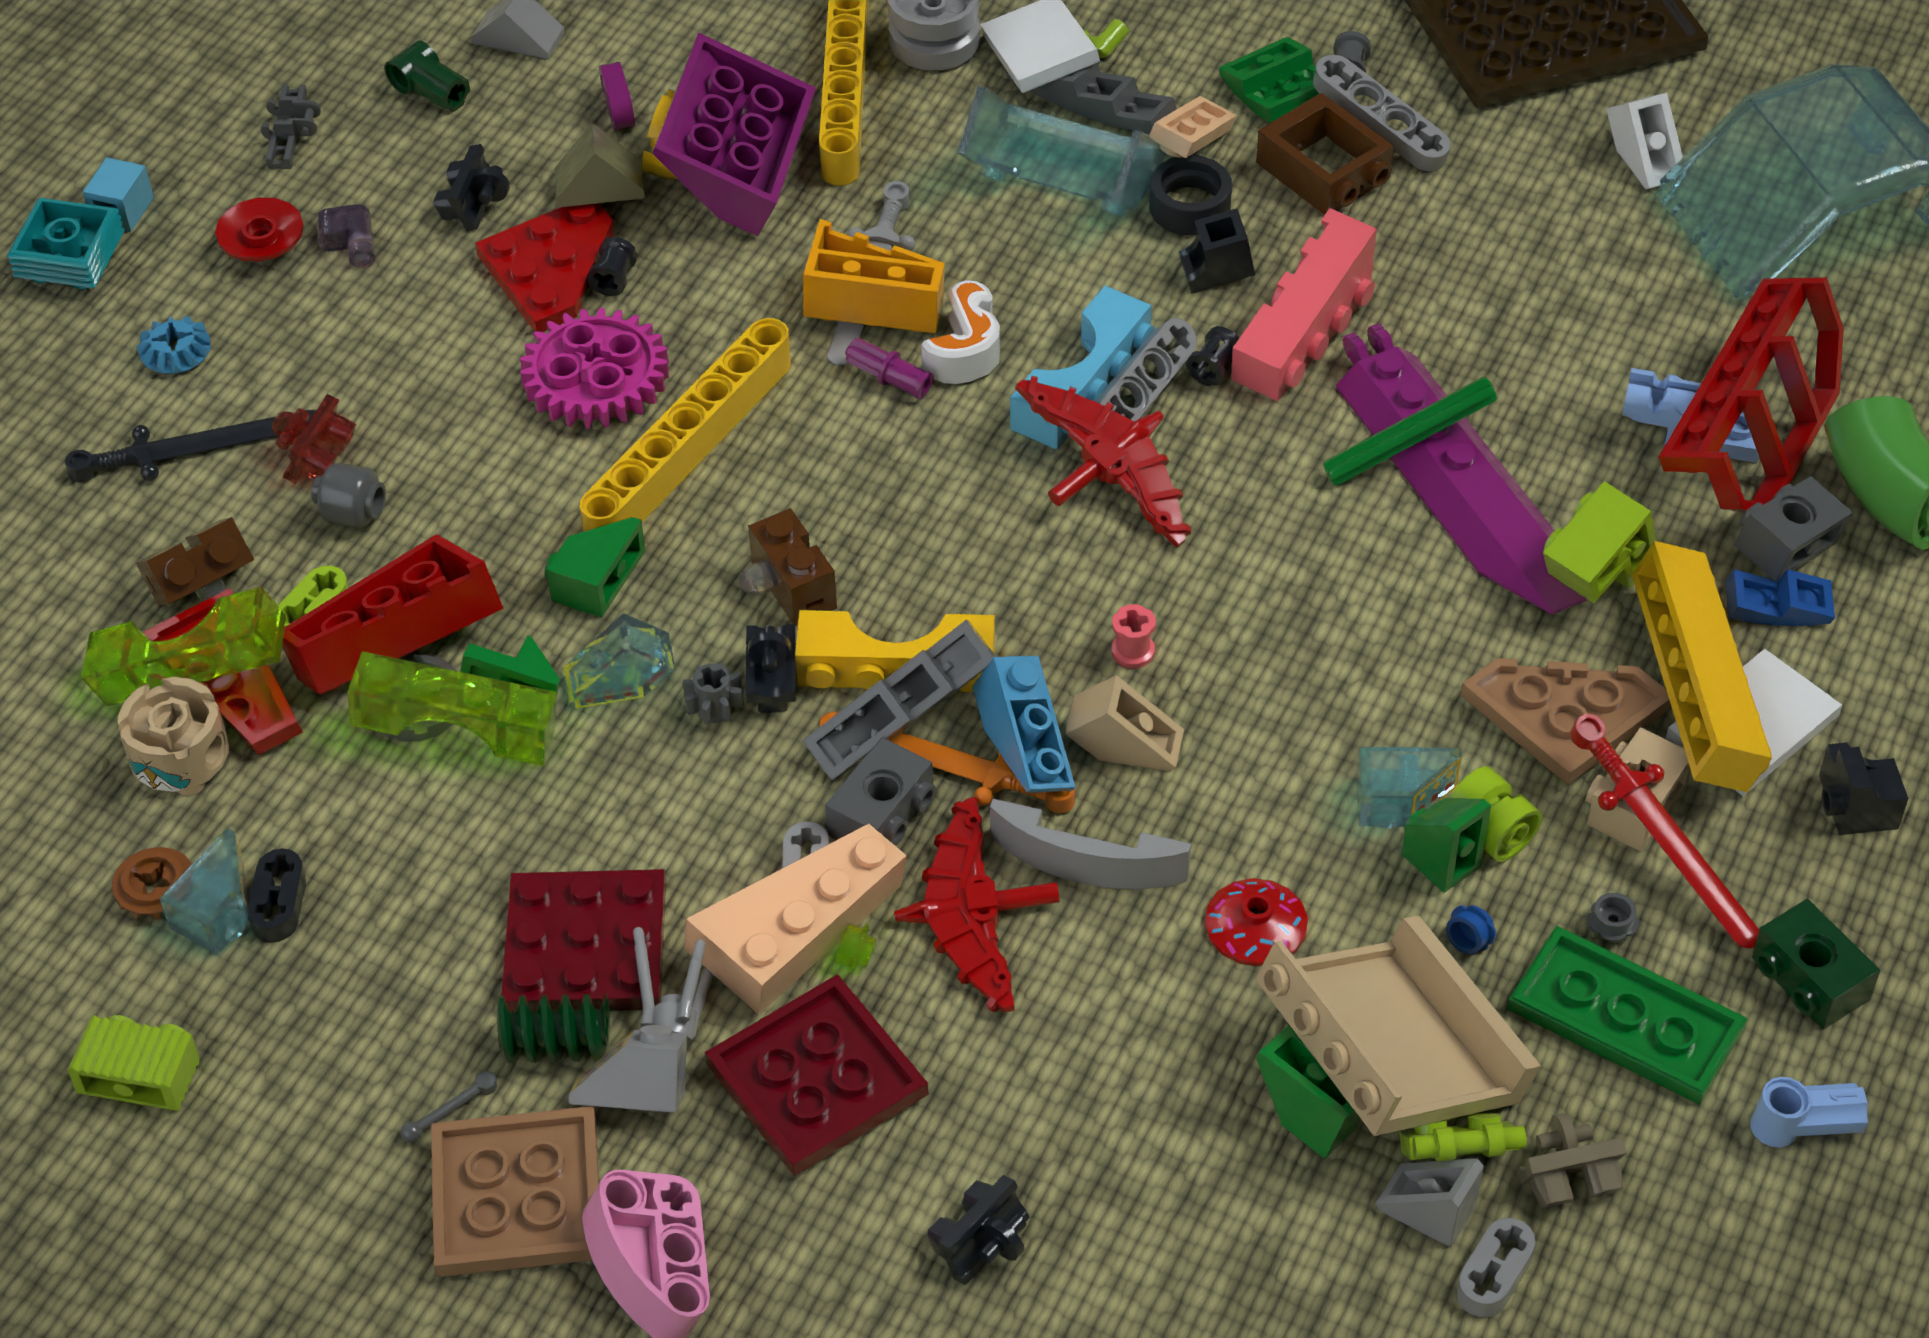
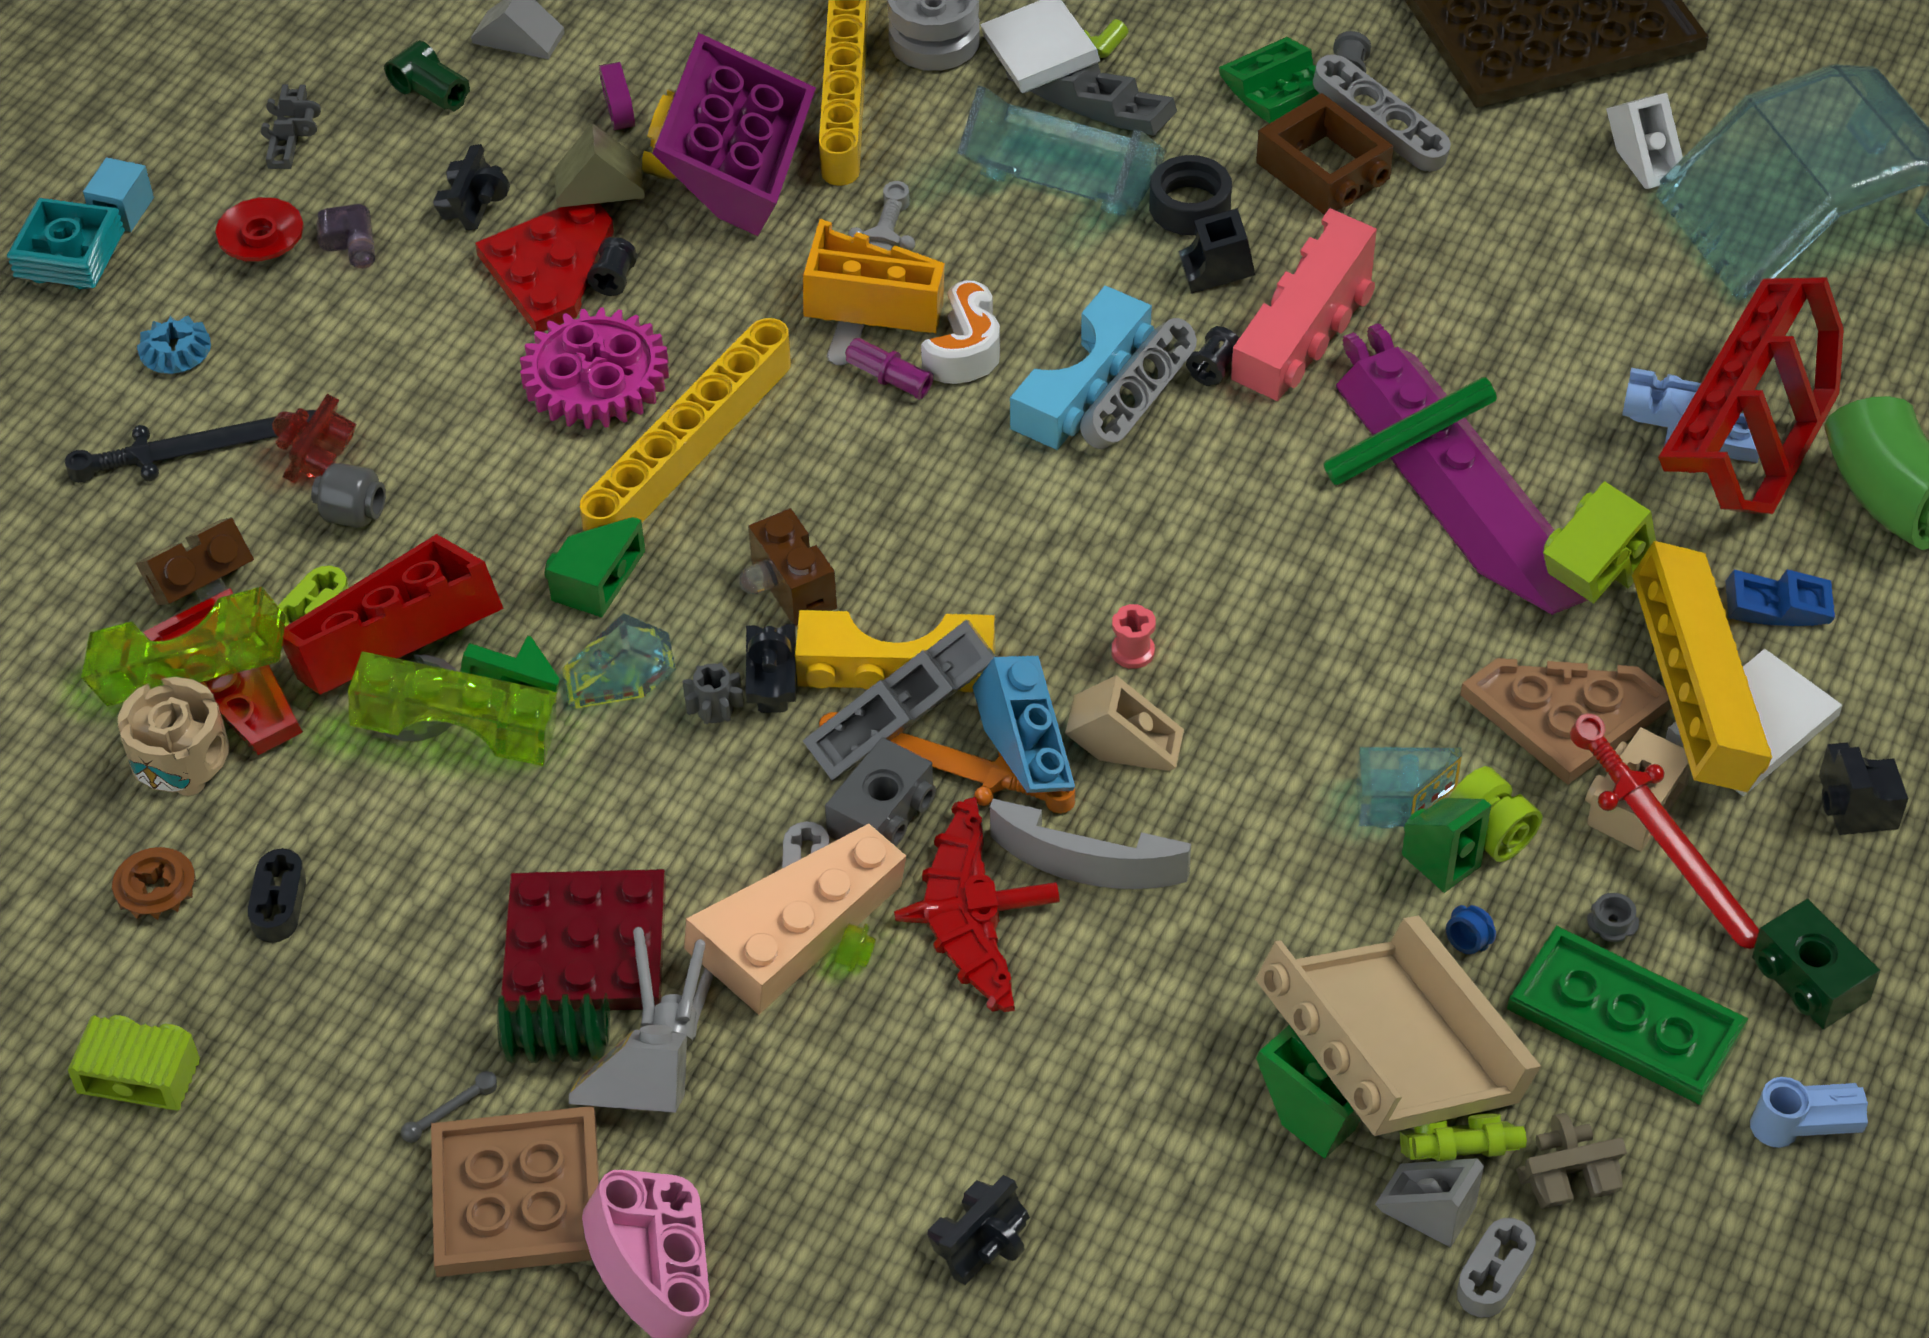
clear light blue slope [160,828,249,955] -> none
dark red plate [704,974,929,1176] -> none
red bar [1015,376,1191,548] -> none
light nougat plate [1148,96,1237,158] -> none
red dish [1204,878,1308,966] -> none
dark grey brick [1734,476,1853,582] -> none

